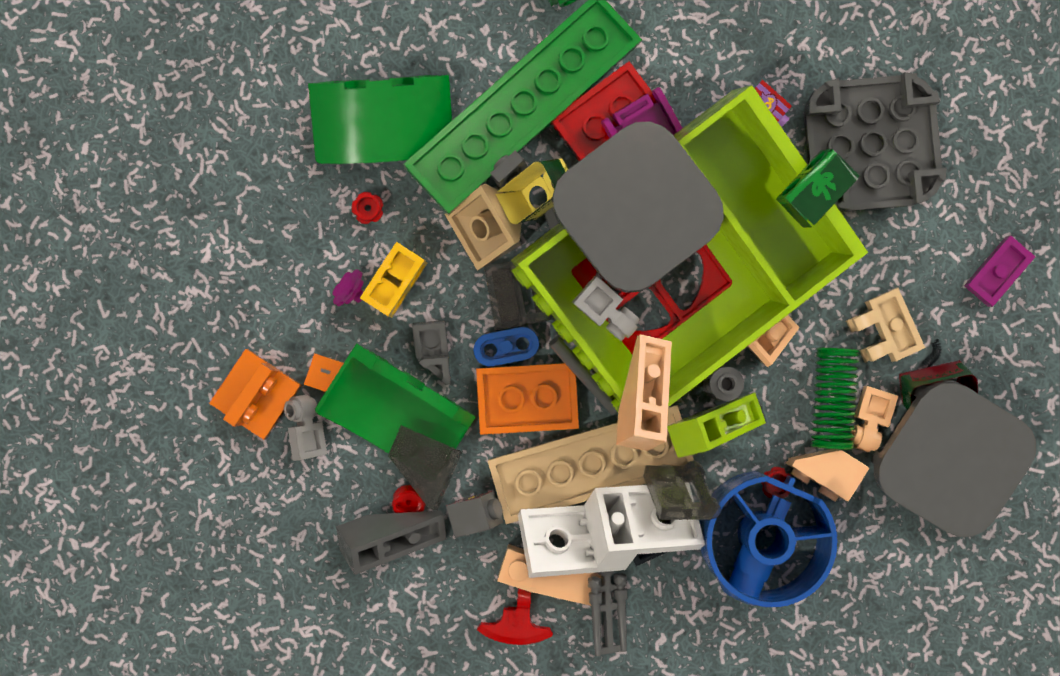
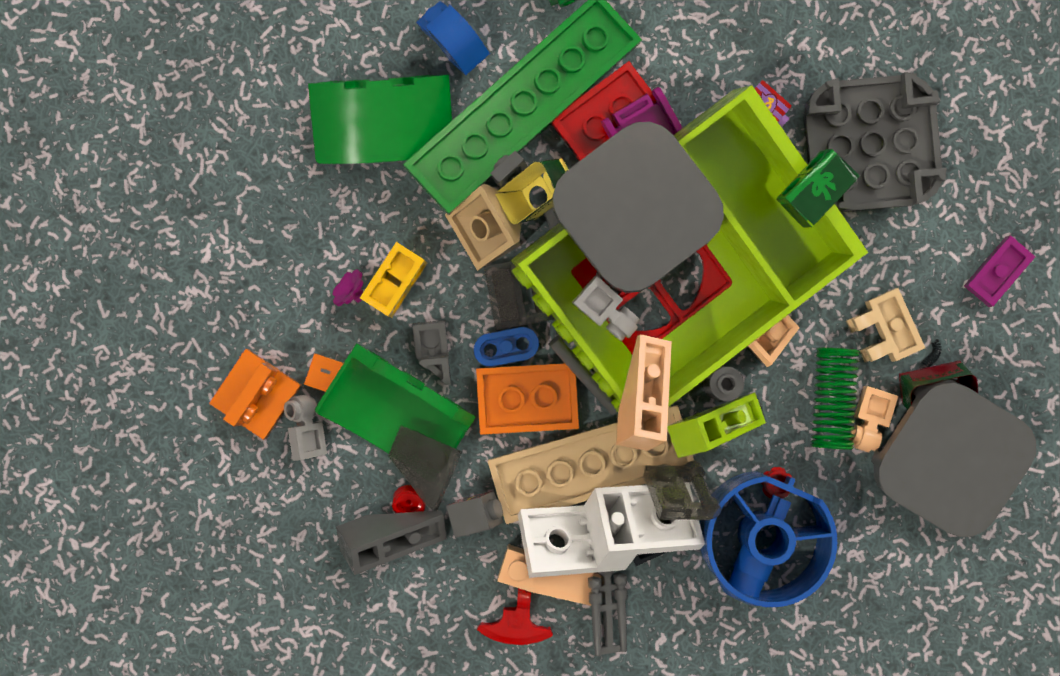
red plate [351,192,384,224] -> none
light nougat slope [786,449,869,502] -> none
none -> blue brick [416,1,490,75]

